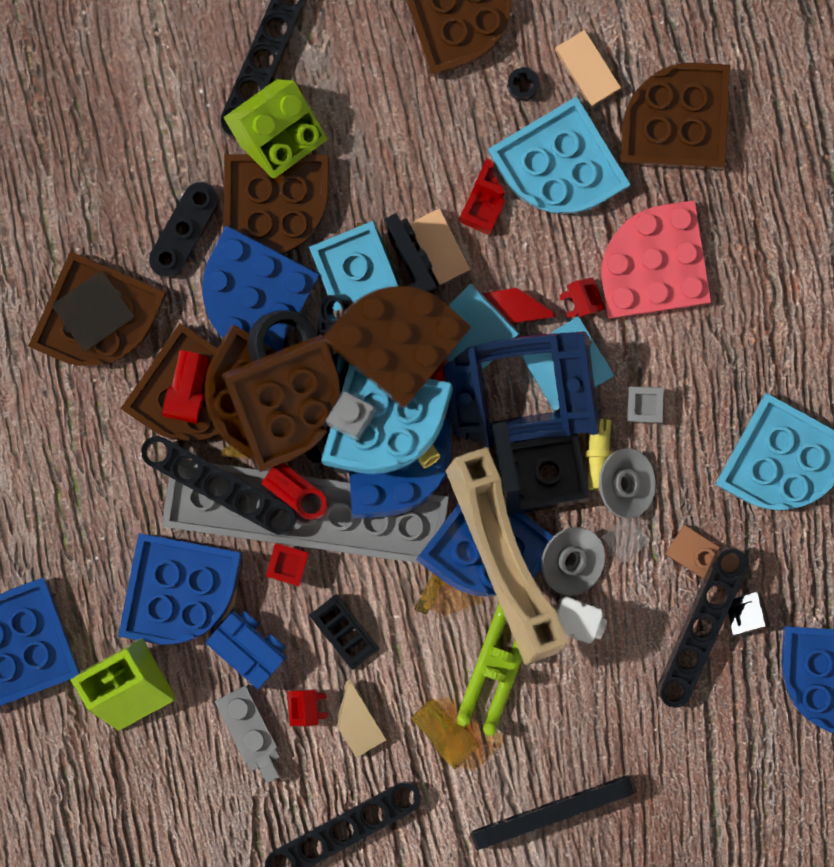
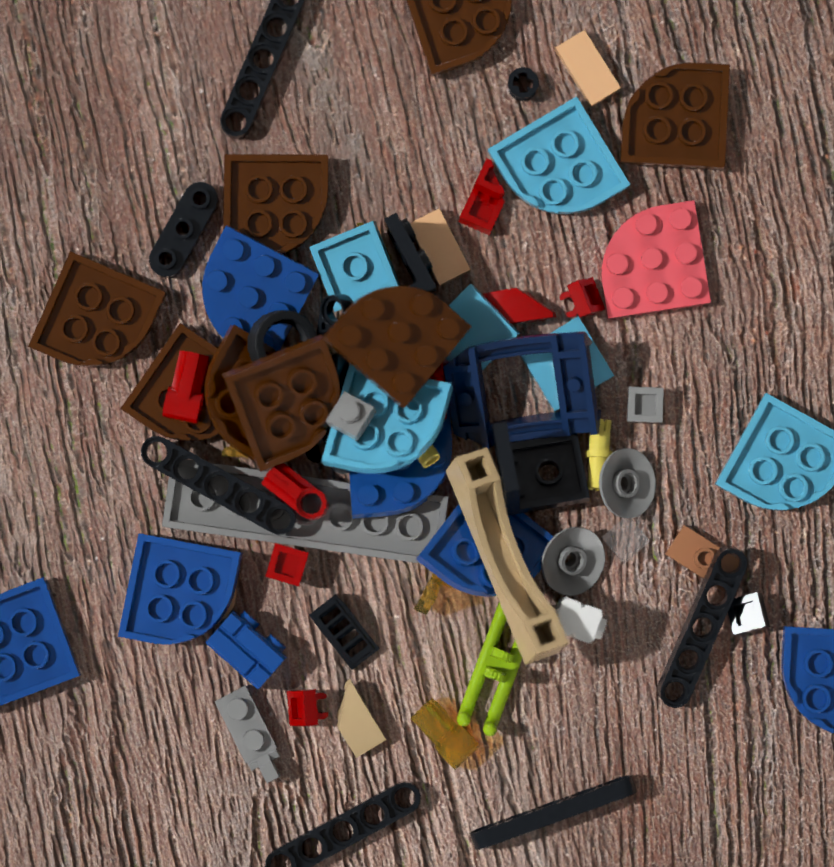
clear smoke piece [52,270,135,352] -> none
lime slope [70,638,177,731] -> none
lime slope [223,79,328,178] -> none

